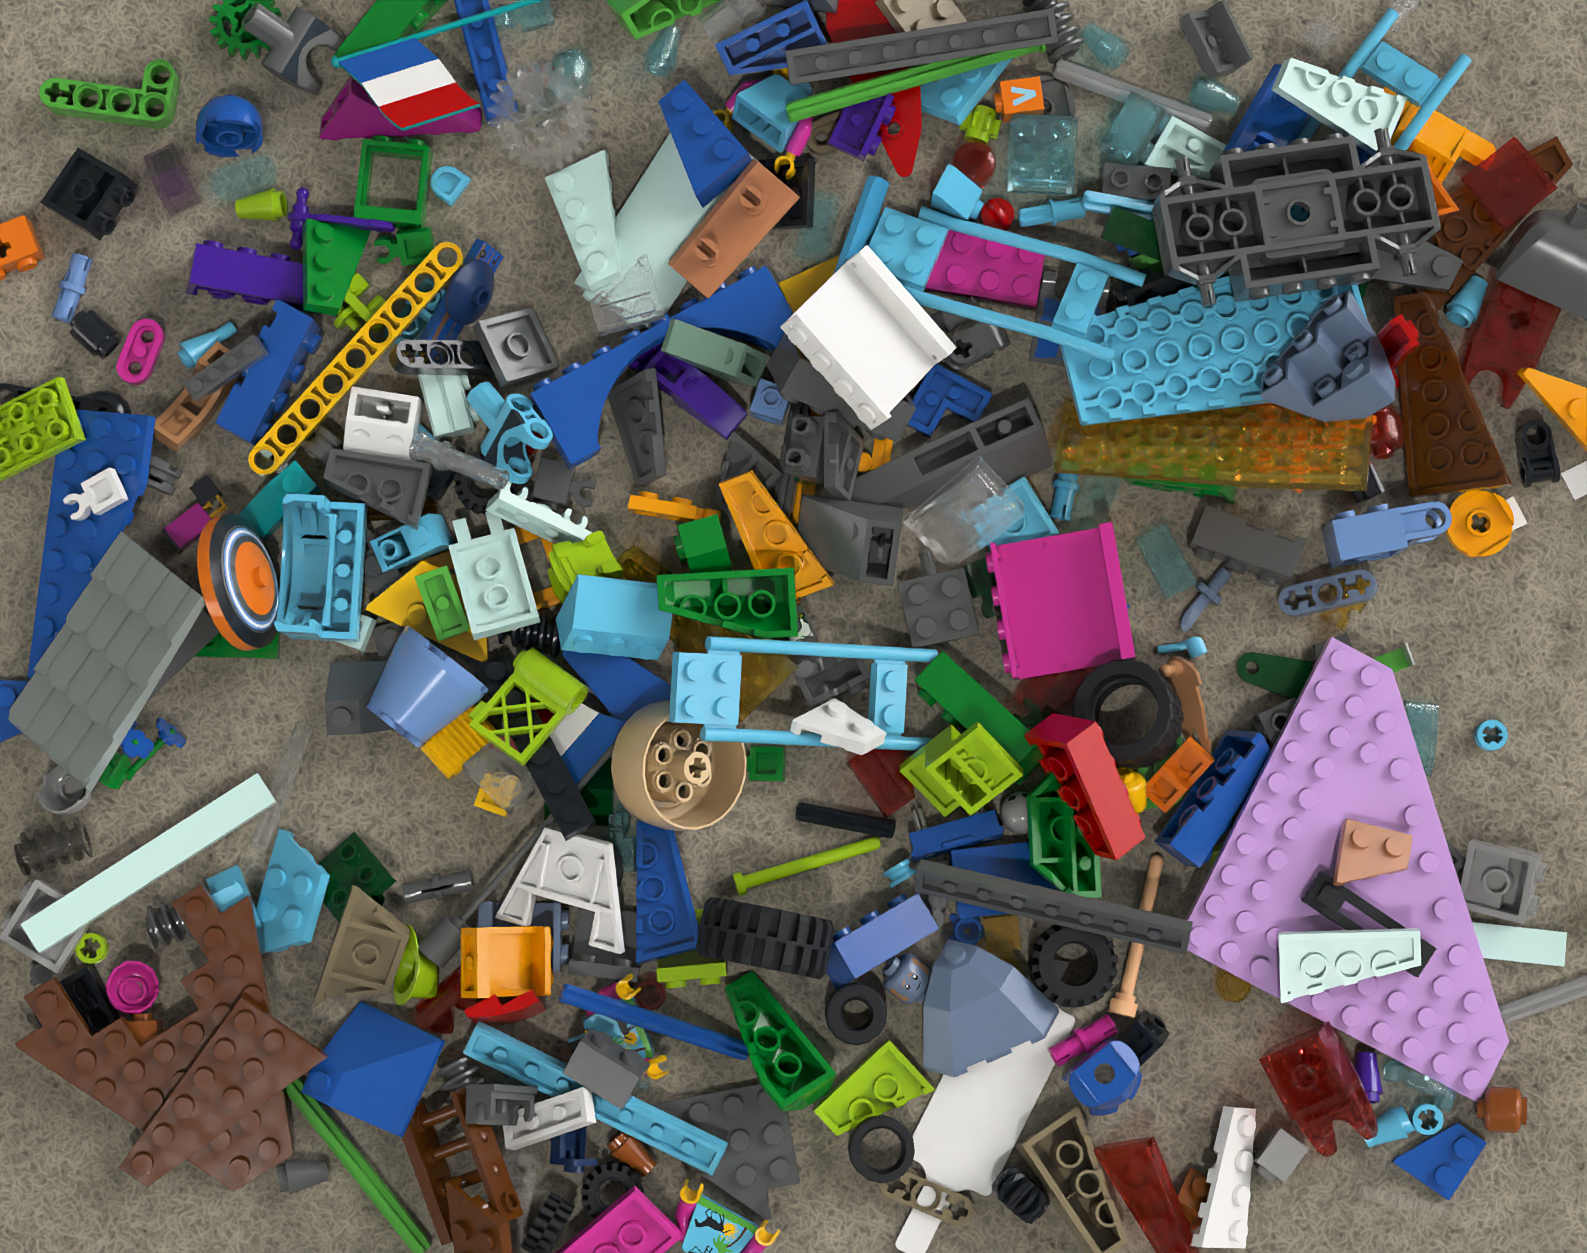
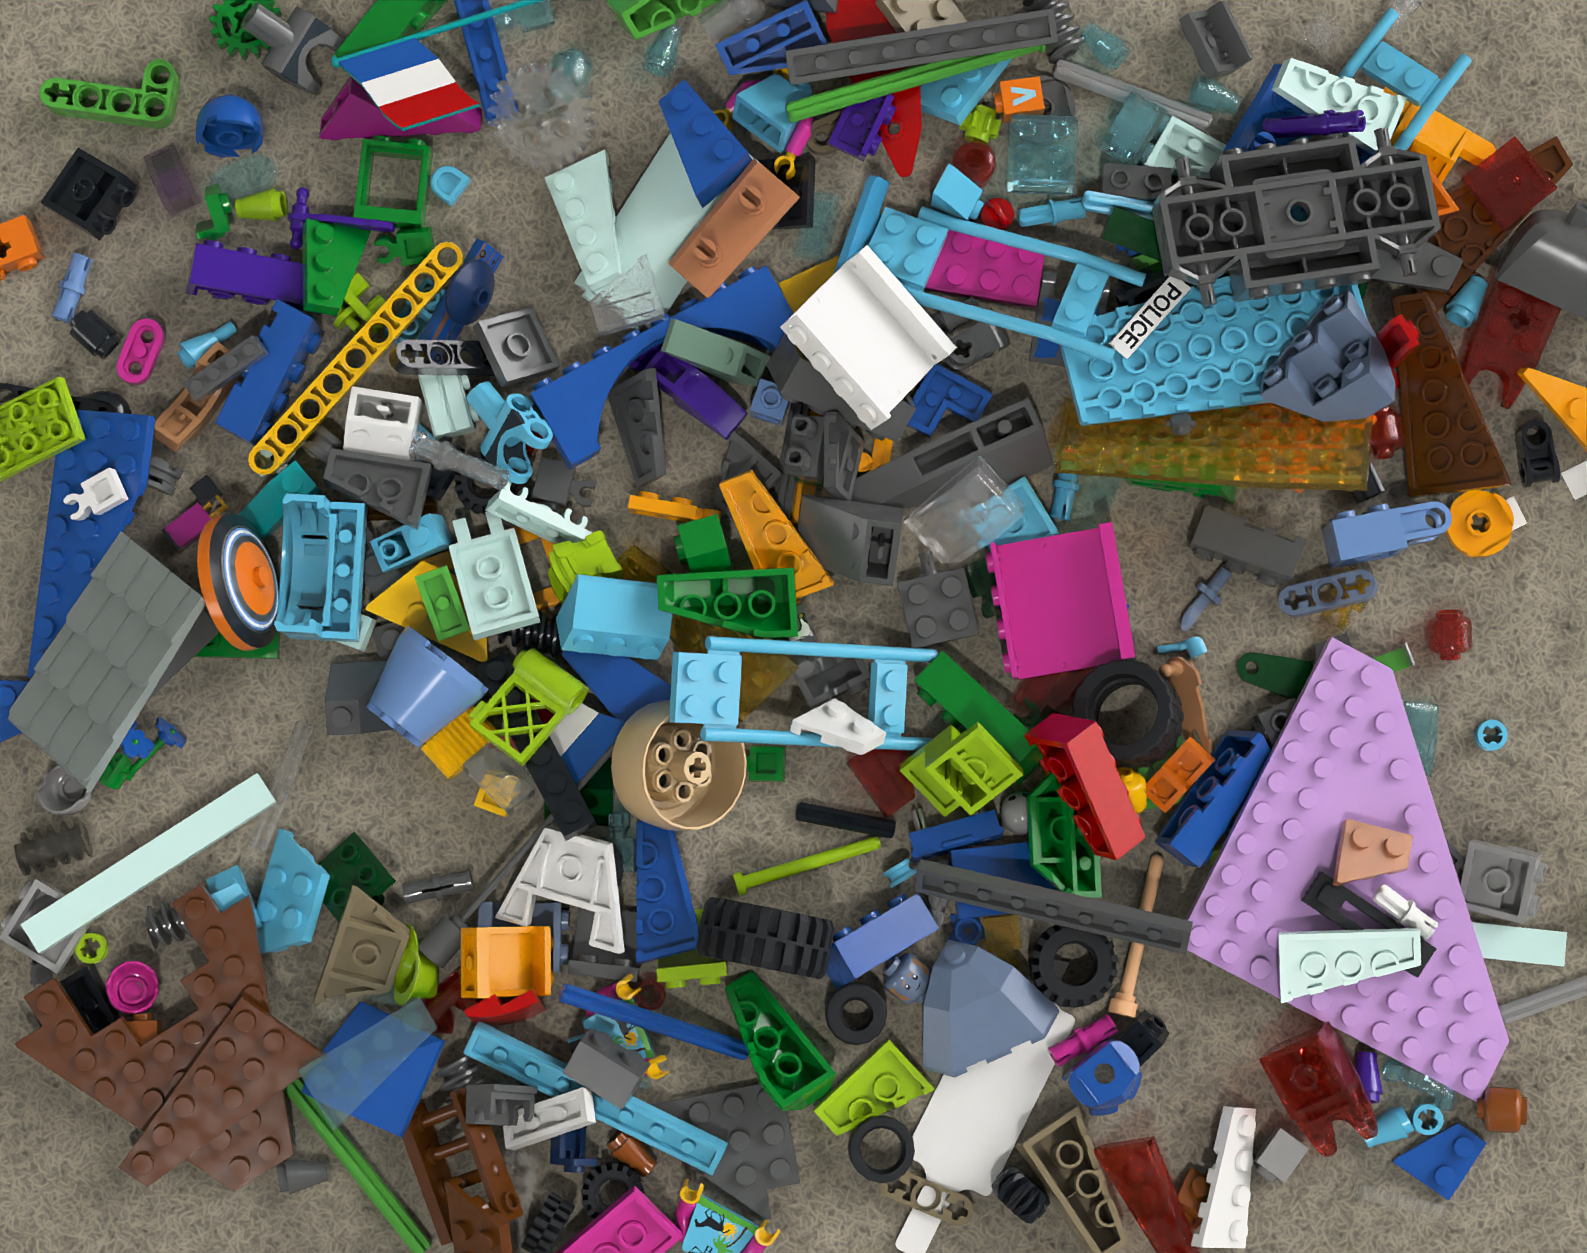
clear light blue plate [1134,523,1197,600] -> none
clear yellow wheel [1214,970,1252,1003] -> none
none -> green bracket [195,184,233,240]
none -> clear light blue wing [298,997,437,1131]
none -> white sticker [1109,277,1191,359]
none -> dark grey piece [1166,412,1196,435]
none -> dark purple pin [1263,110,1366,139]
none -> white axle [1373,885,1438,940]
none -> clear red head [1427,609,1472,660]

